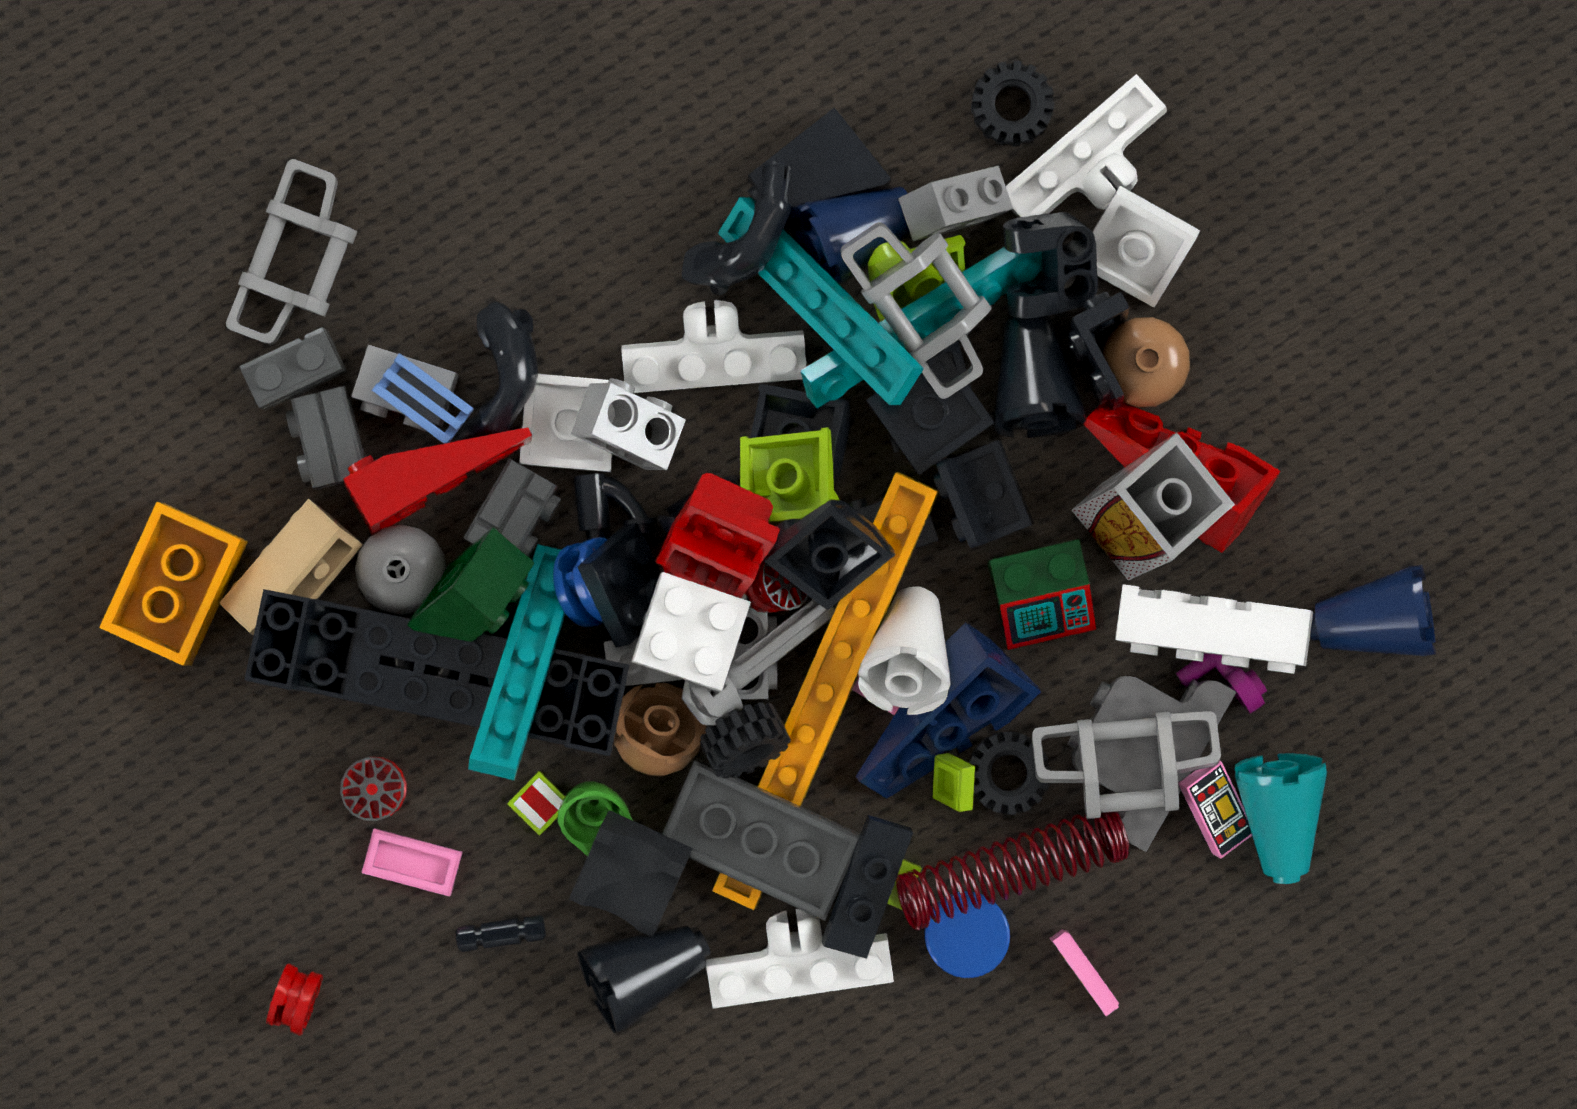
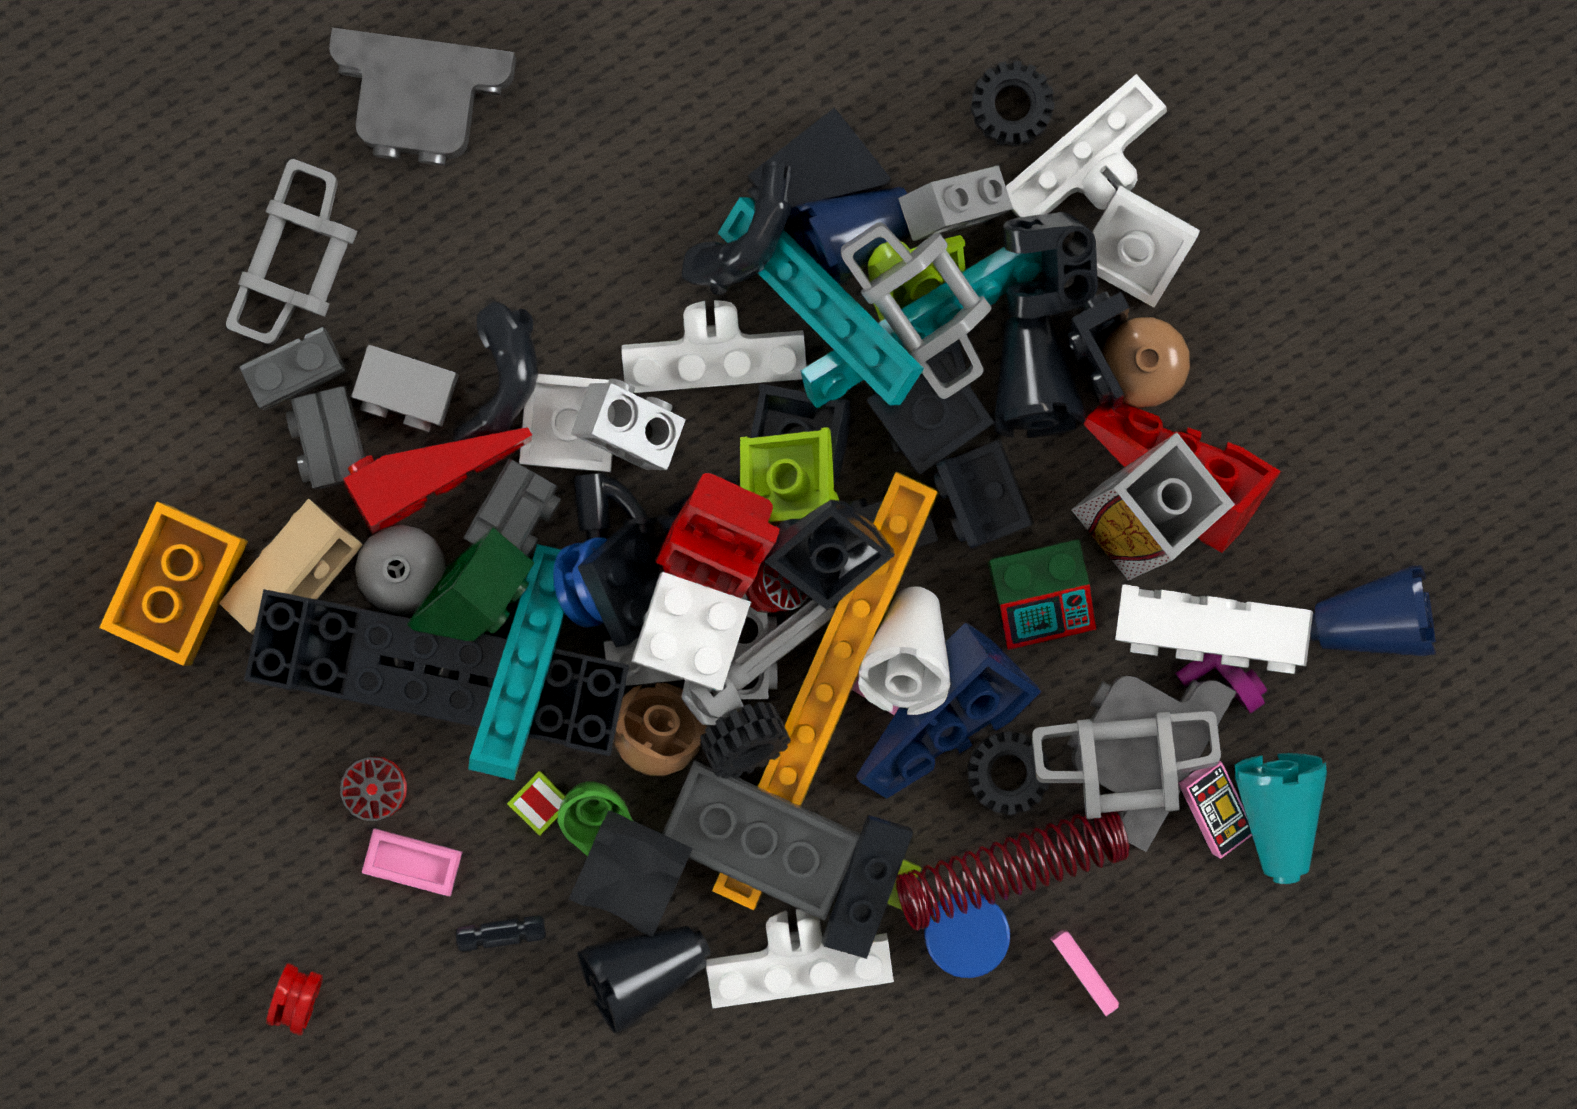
medium blue tile [372,353,474,444] -> none
lime tile [933,753,975,812] -> none
none -> flat silver brick [329,28,516,166]

